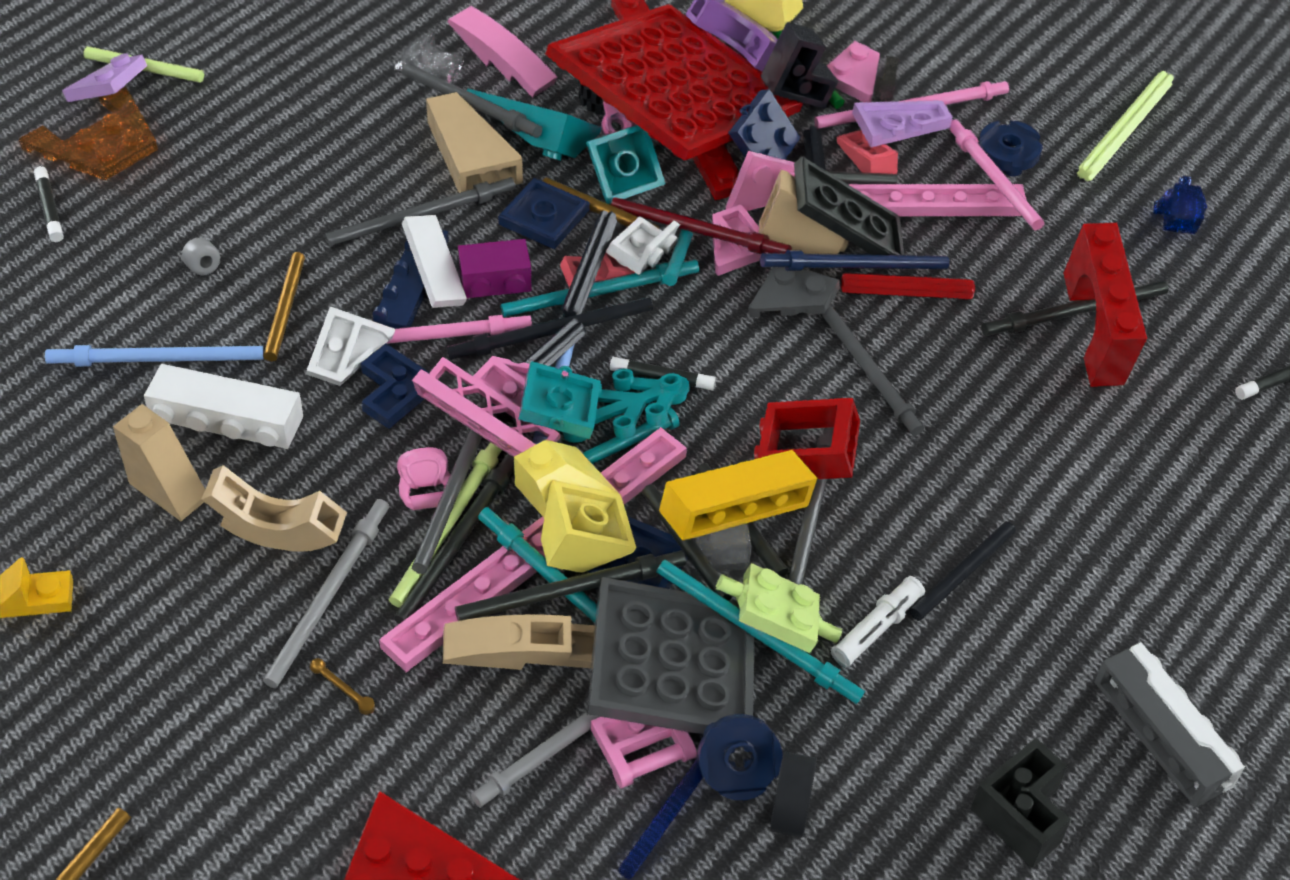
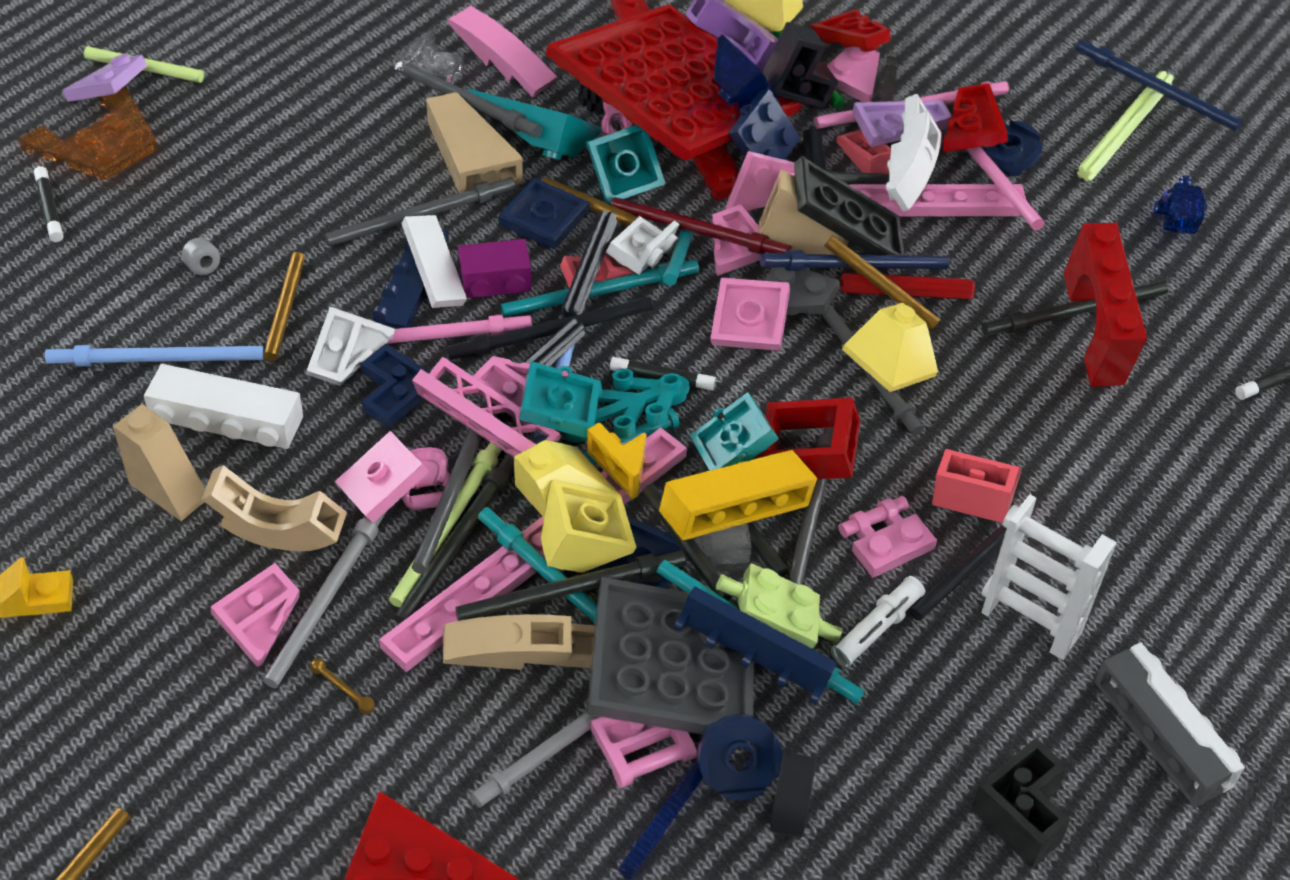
none -> bright pink wing [210,563,299,668]
none -> bright pink plate [335,431,429,523]
none -> yellow slope [587,422,647,500]
none -> dark blue hinge [673,586,838,705]
none -> teal plate [690,392,779,470]
none -> bright pink plate [710,278,790,351]
none -> clear blue slope [714,34,779,111]
none -> red wing [809,9,891,52]
none -> pearl gold bar [824,235,940,330]
none -> bright pink plate [838,496,937,578]
none -> light yellow slope [842,303,938,392]
none -> white slope [886,94,942,212]
none -> coral slope [932,449,1022,523]
none -> red wing [943,83,1008,153]
none -> white fence [981,494,1117,660]
none -> dark blue bar [1076,40,1243,132]

